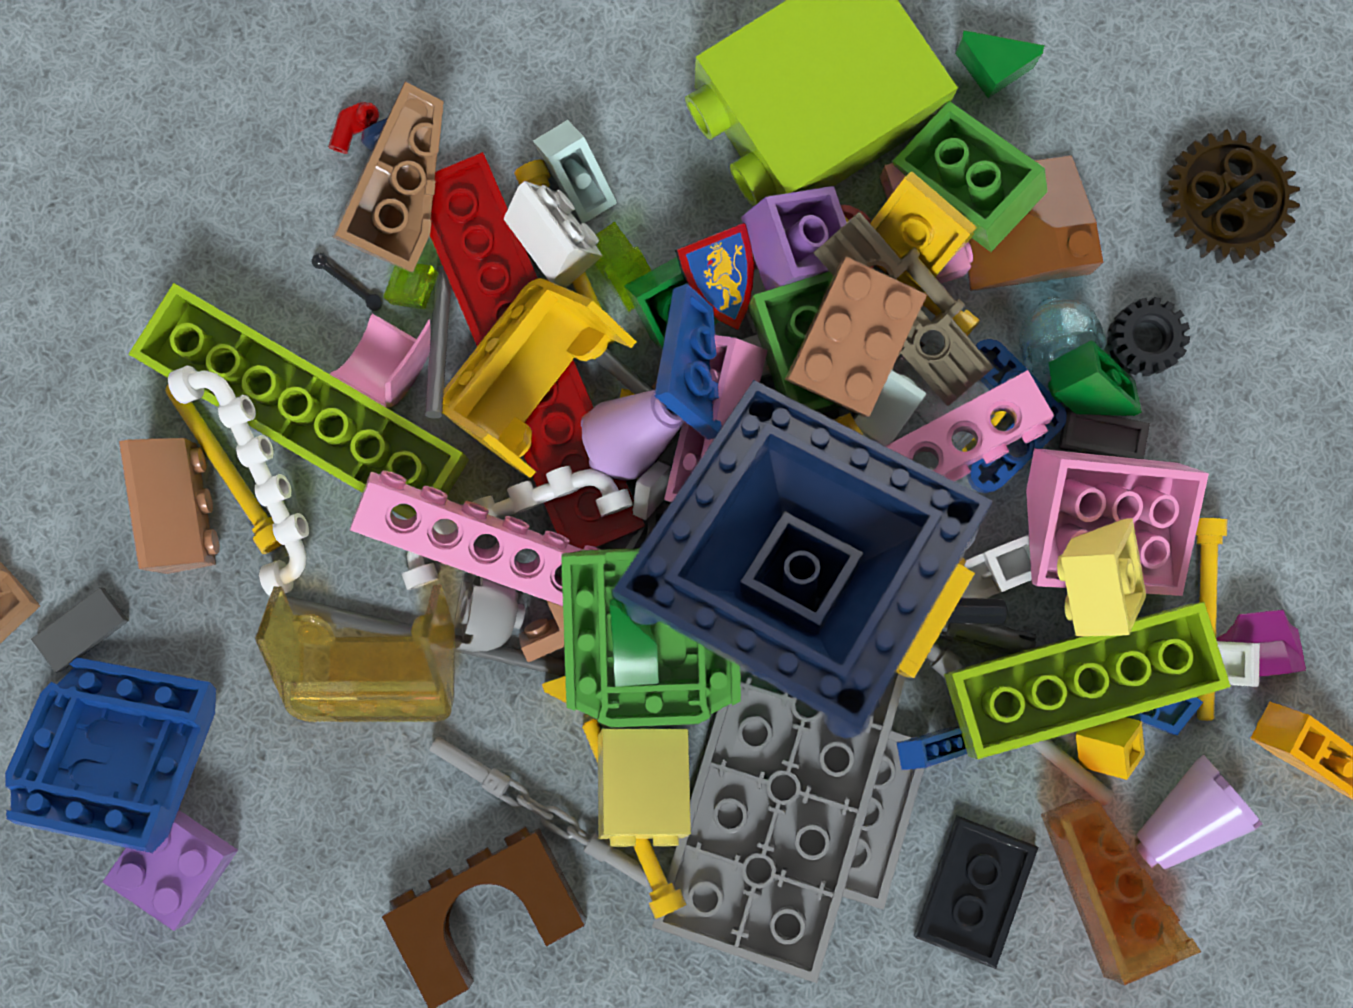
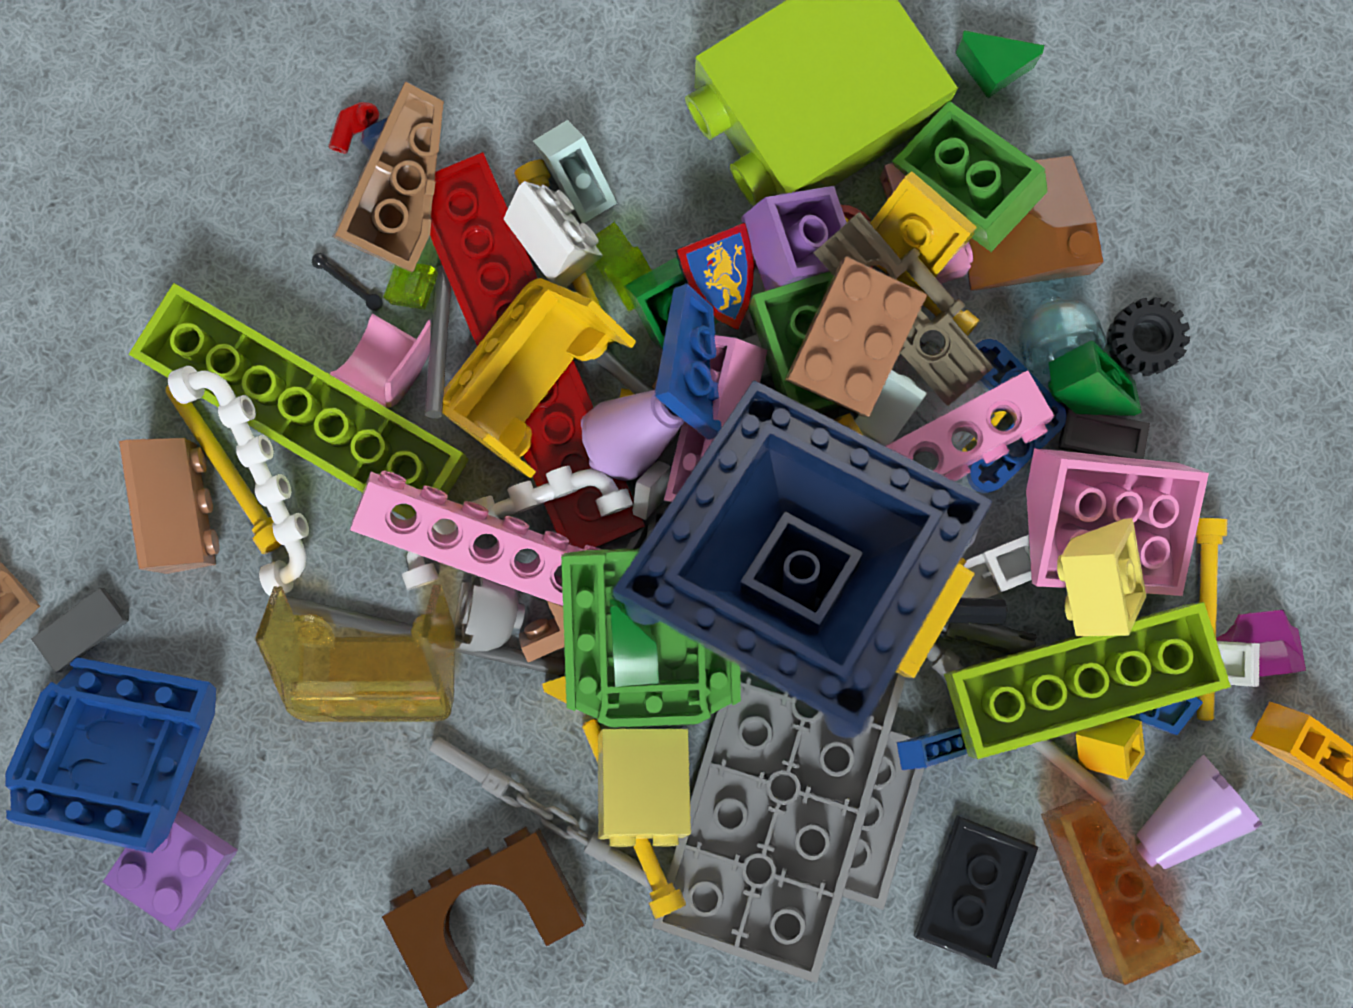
dark brown gear [1162,129,1300,264] -> none

